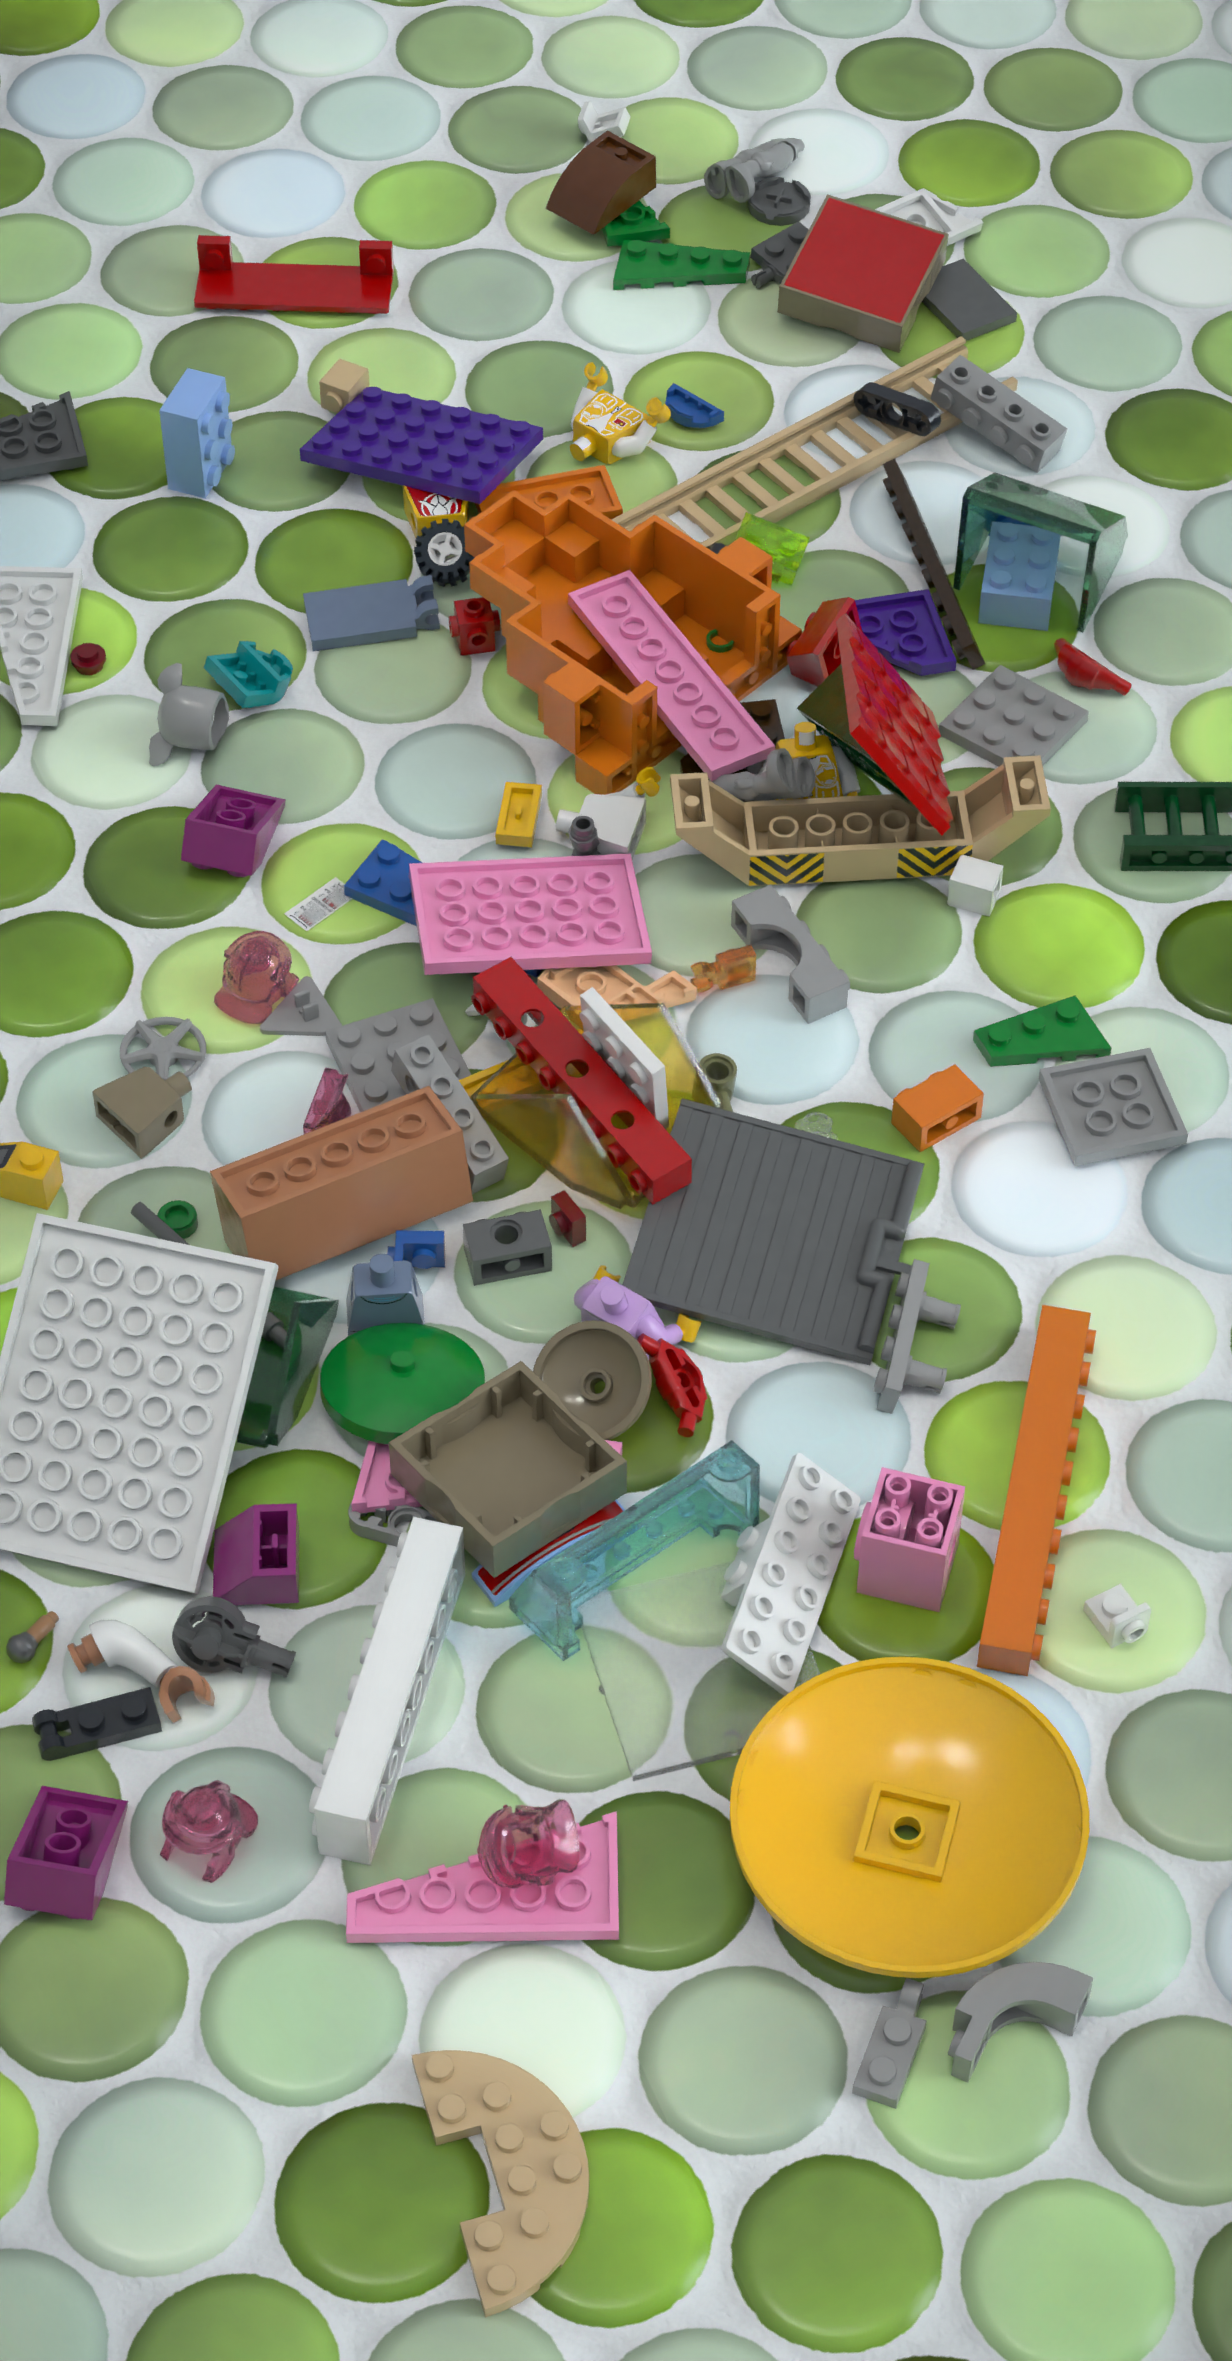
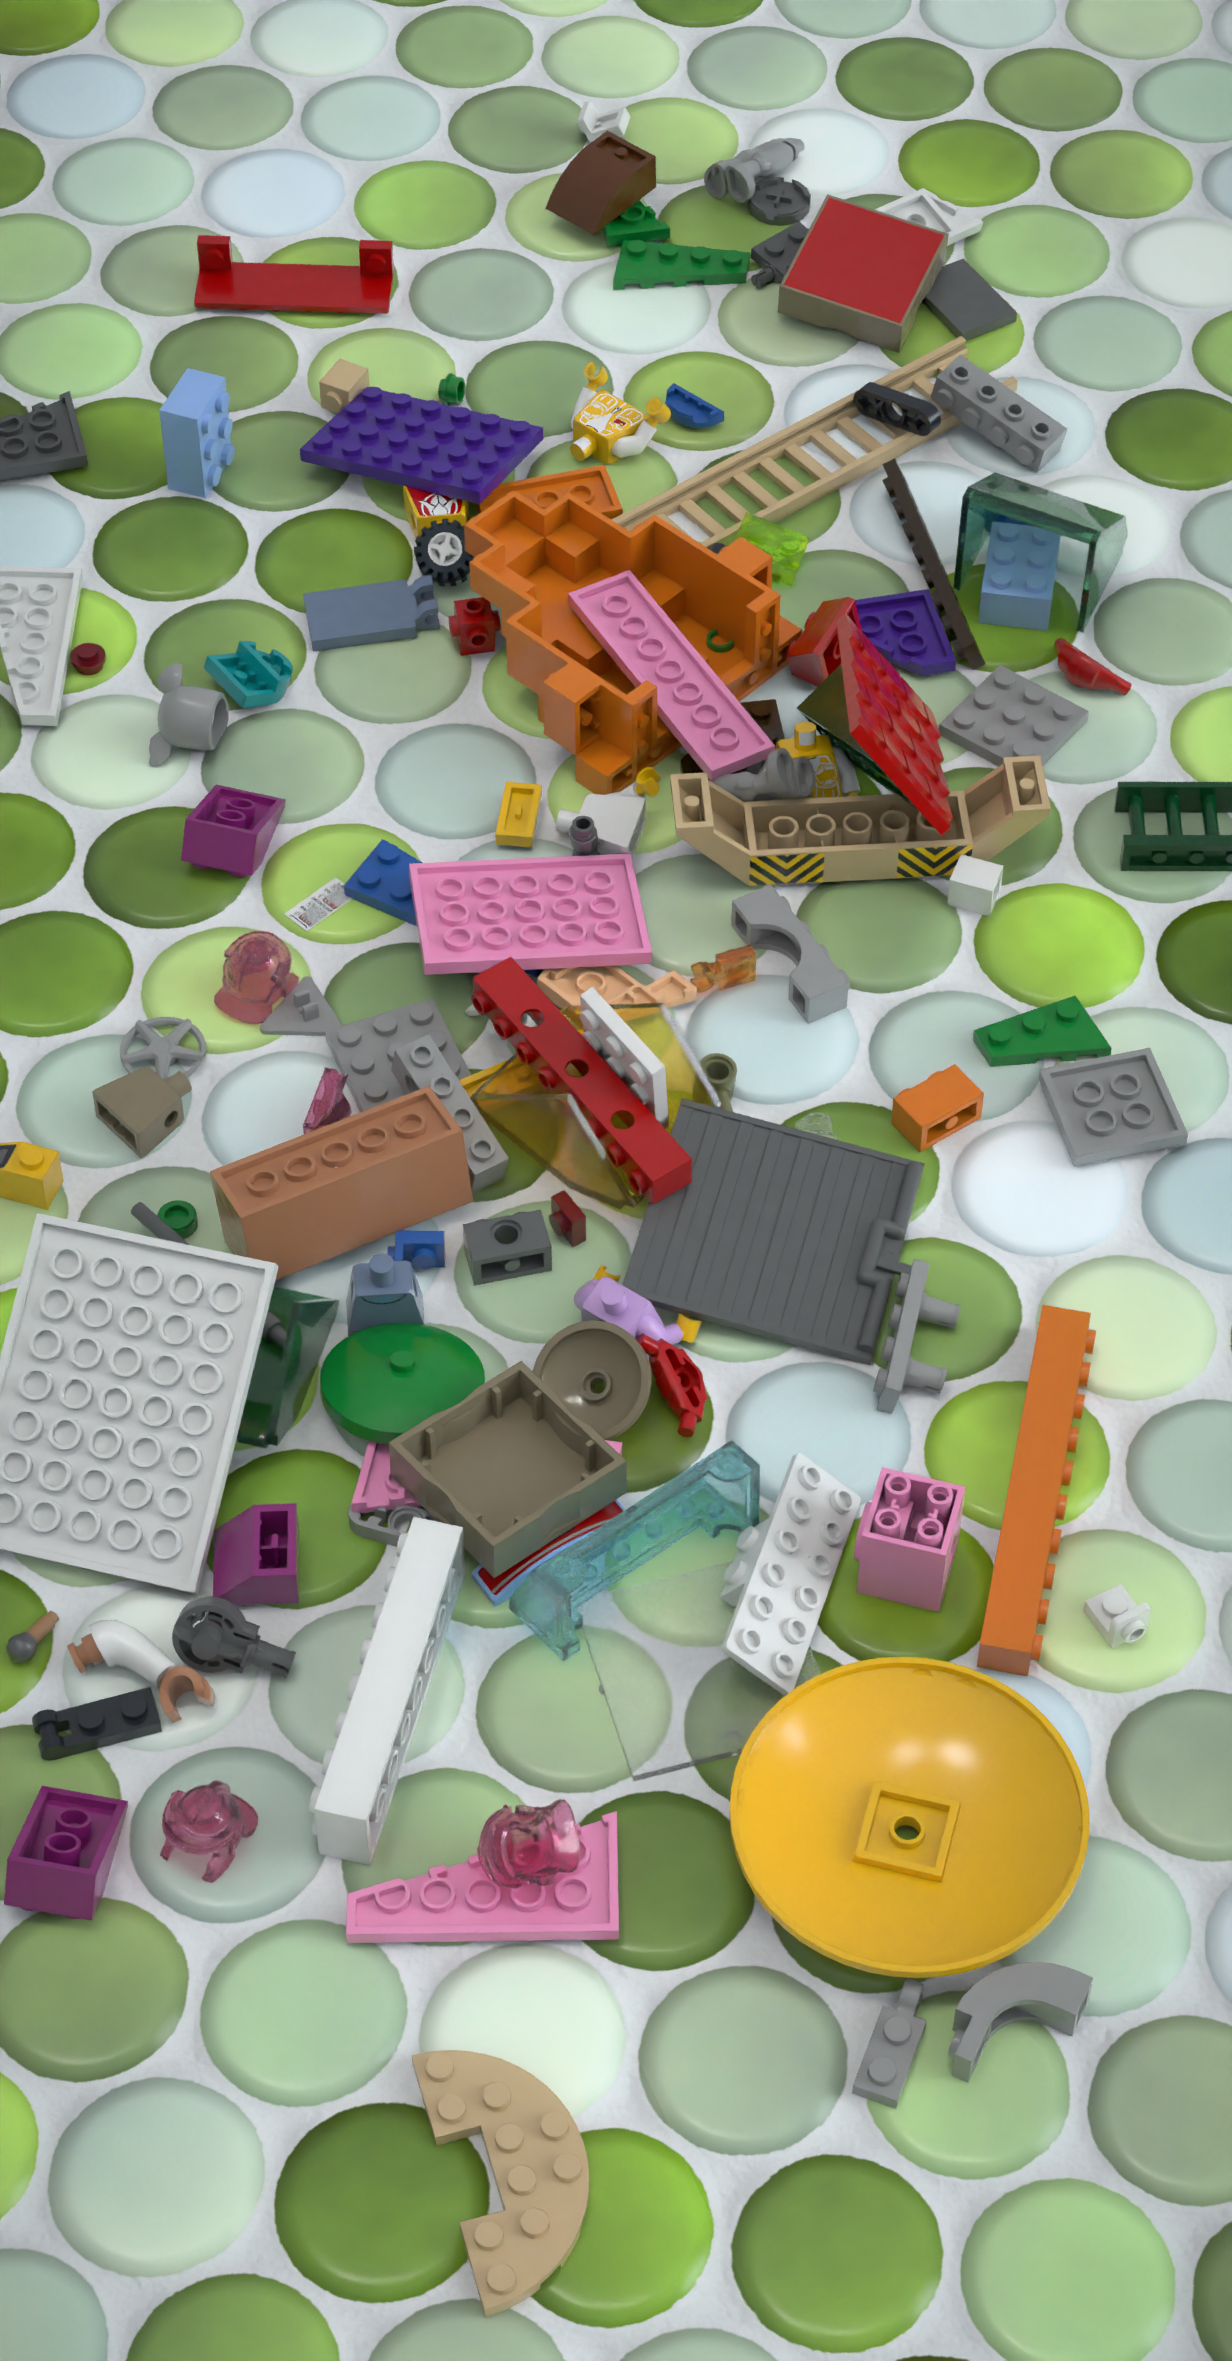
none -> green plate [438,373,465,406]

